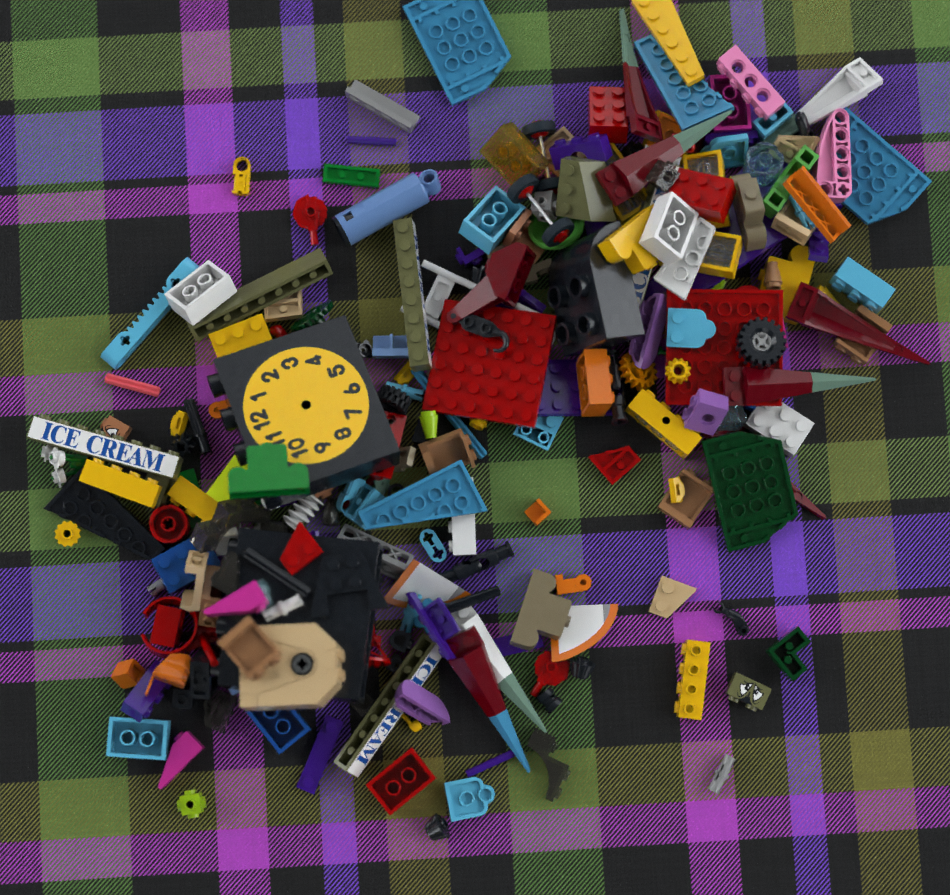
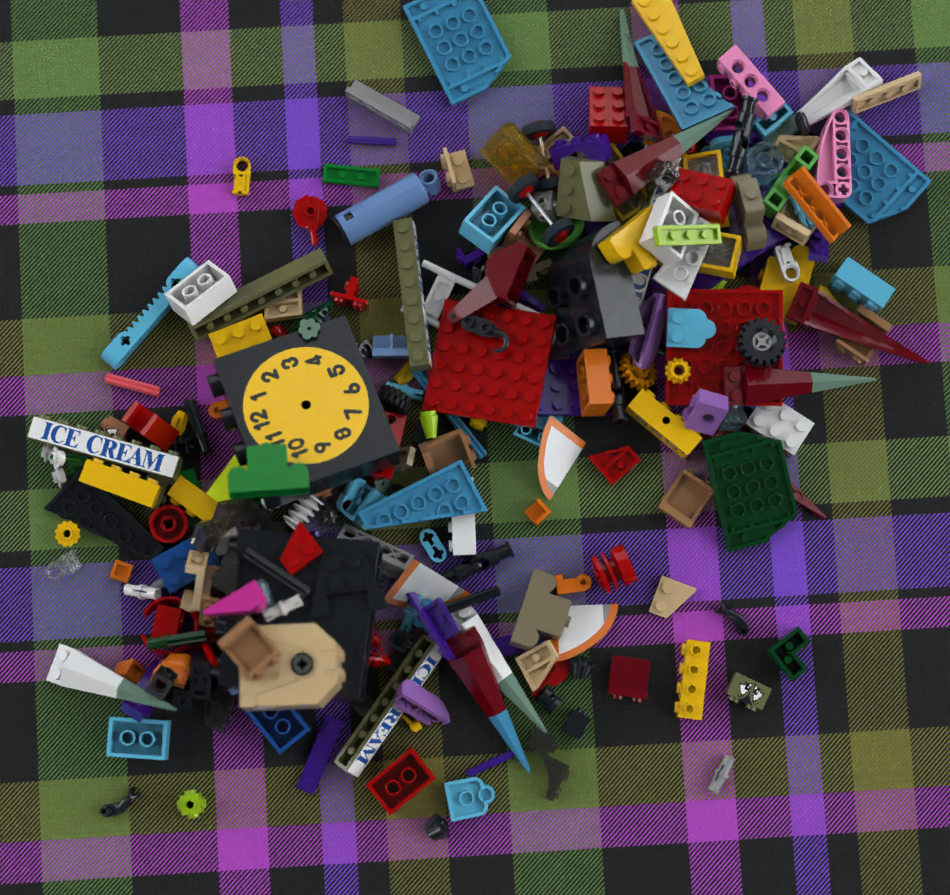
dark pink slope [158,731,205,790] -> none
yellow piece [668,476,685,503] -> none
medium nougat cone [763,261,783,290] -> none
none -> clear piece [45,549,85,581]
none -> white plate [46,644,177,711]
none -> black arm [100,787,141,817]
none -> orange tile [109,559,135,584]
none -> red piece [121,400,180,451]
none -> white pin [123,584,162,600]
none -> black brick [145,665,178,701]
none -> dark green axle [147,630,207,651]
none -> sand green plant [298,318,320,340]
none -> red bracket [330,276,370,312]
none -> tan bracket [440,147,475,193]
none -> tan wing [515,640,559,691]
none -> sticker [538,415,586,500]
none -> black brick [561,708,590,739]
none -> red wheel [591,544,637,594]
none -> dark red bracket [607,655,651,702]
none -> lime plate [652,224,722,247]
none -> black piece [725,95,759,174]
none -> white piece [774,243,800,283]
none -> tan tile [851,71,922,114]

